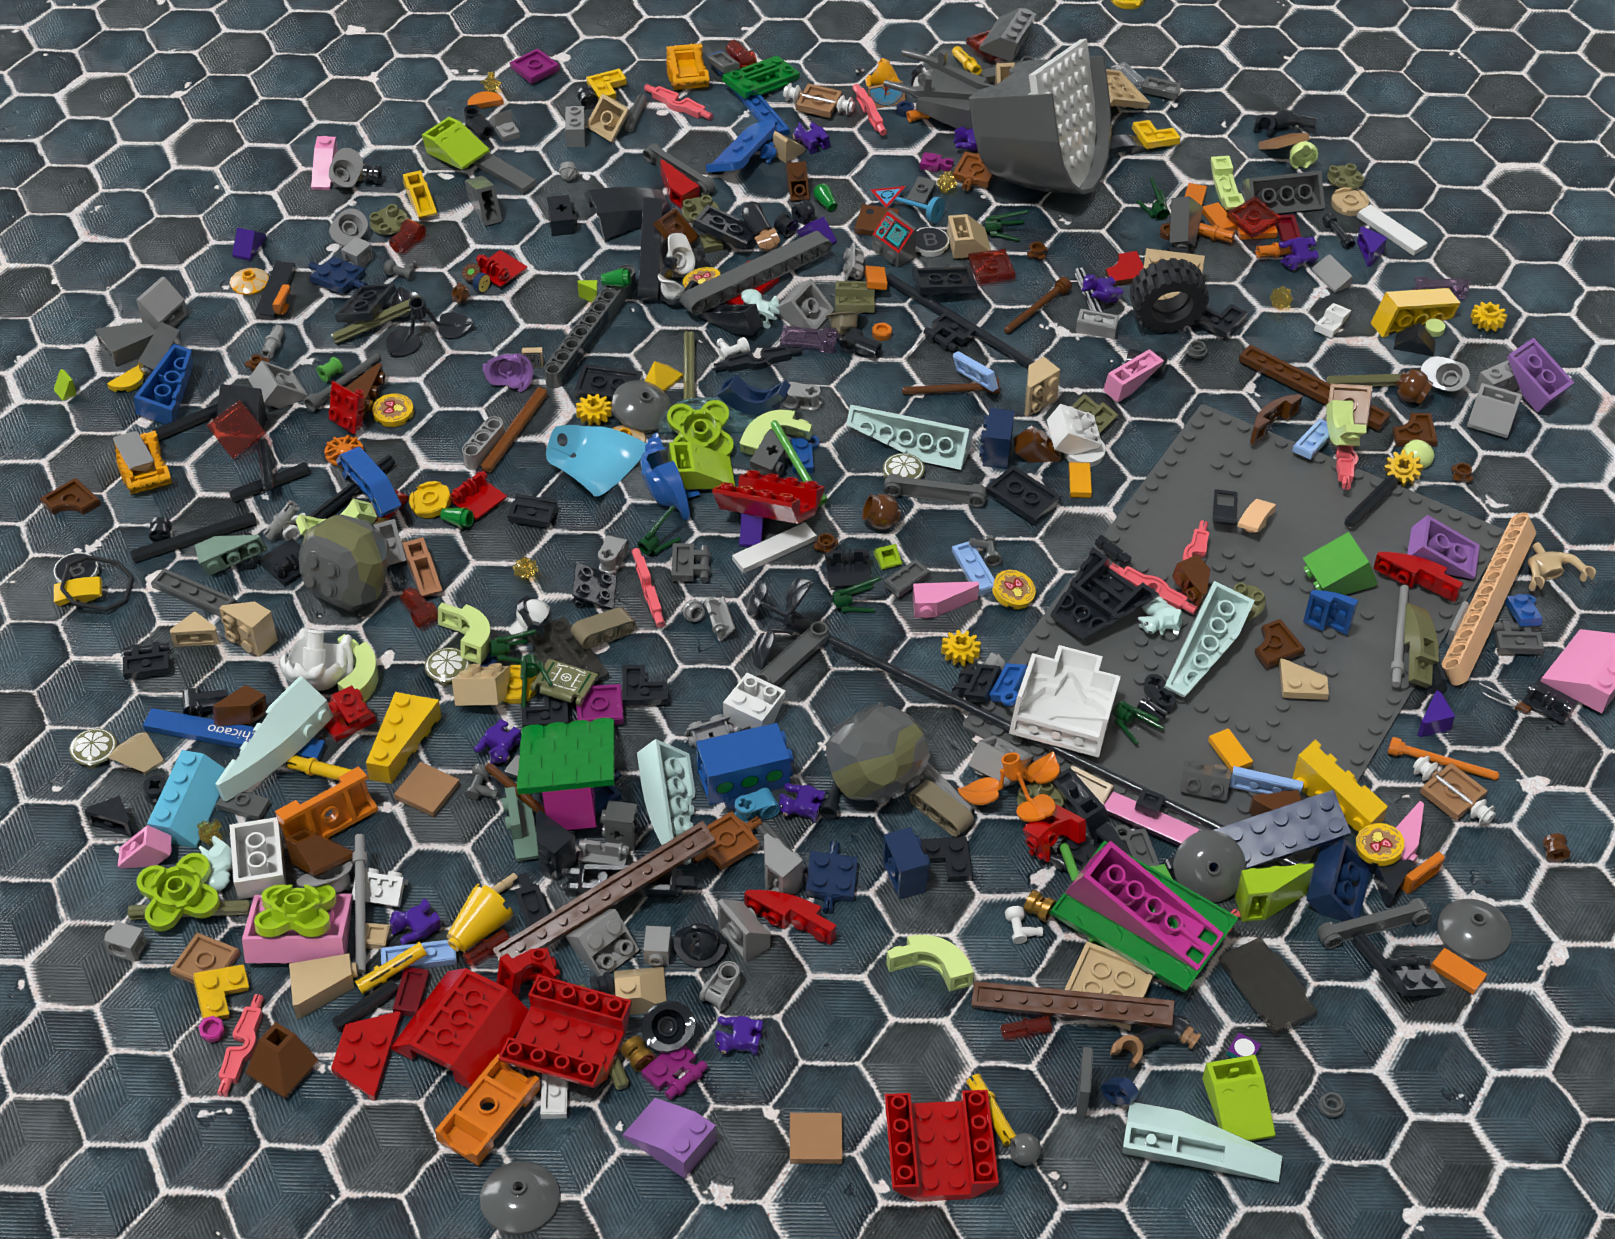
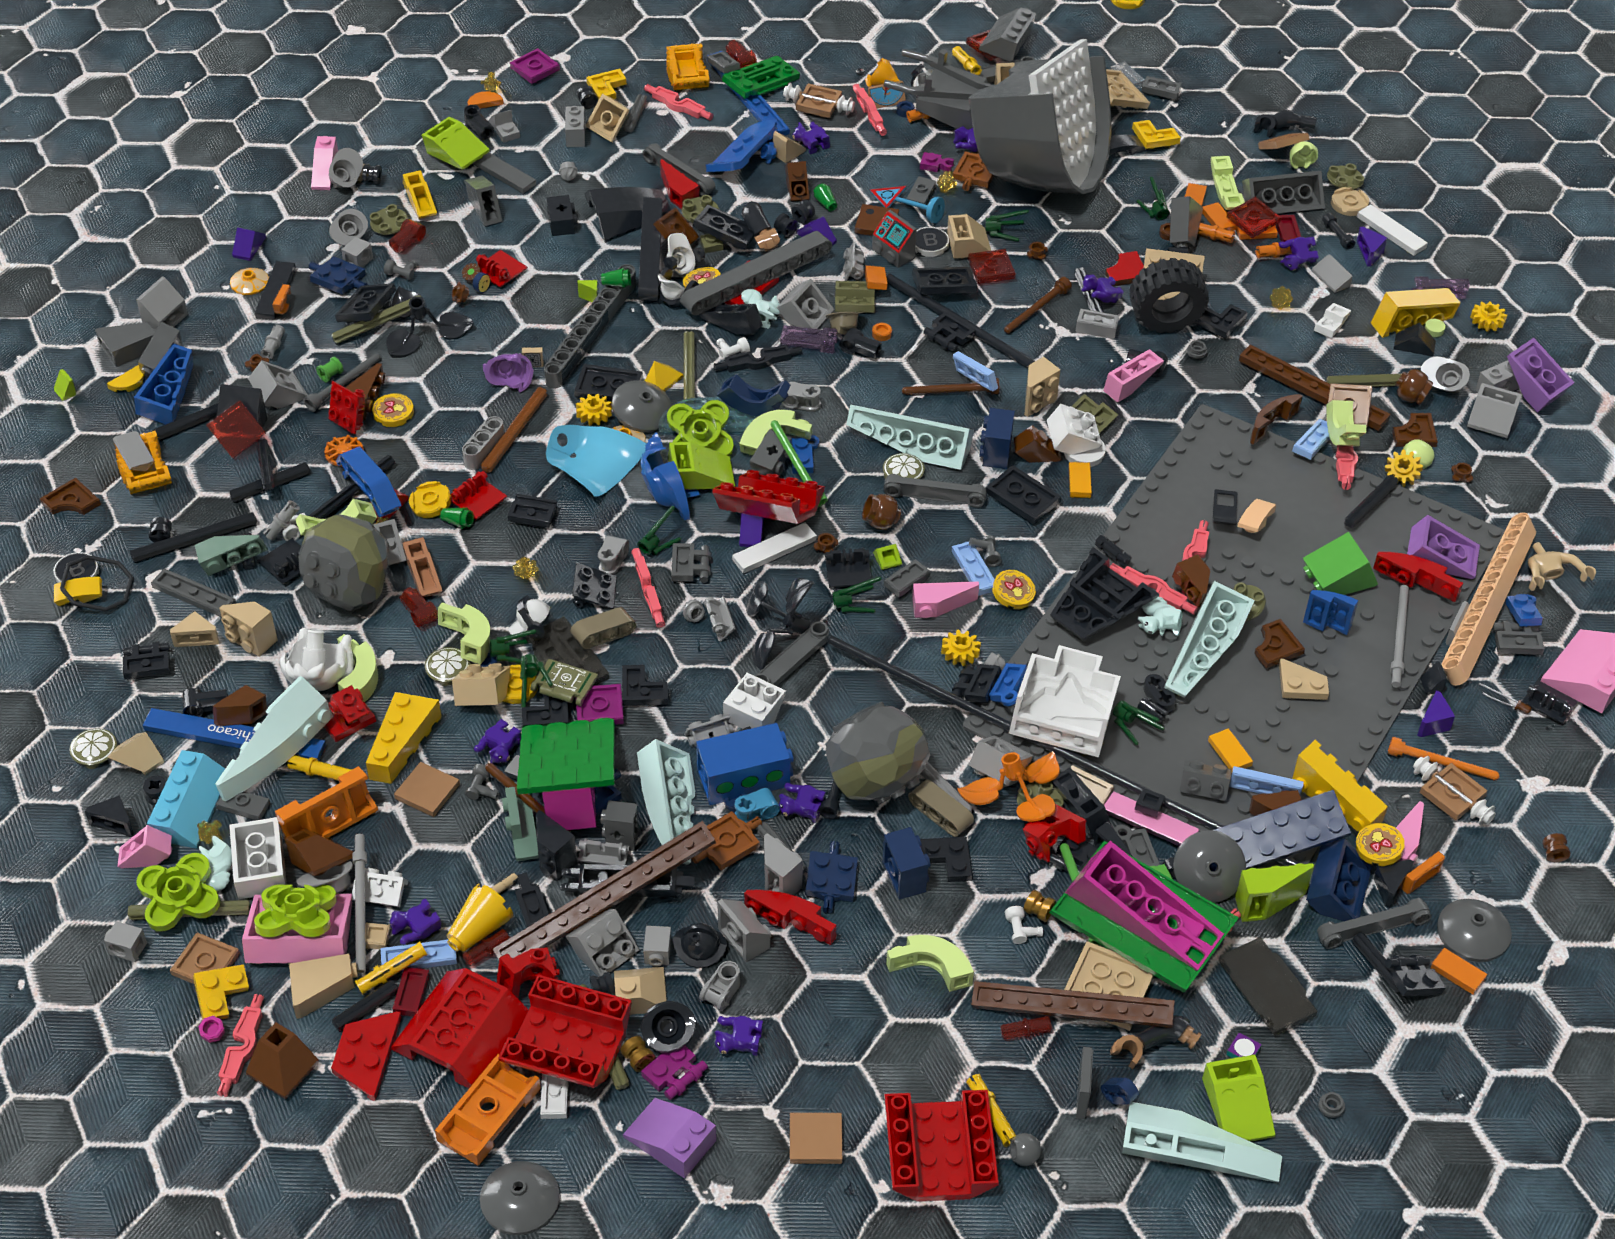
olive slope [1404,603,1439,688] -> none

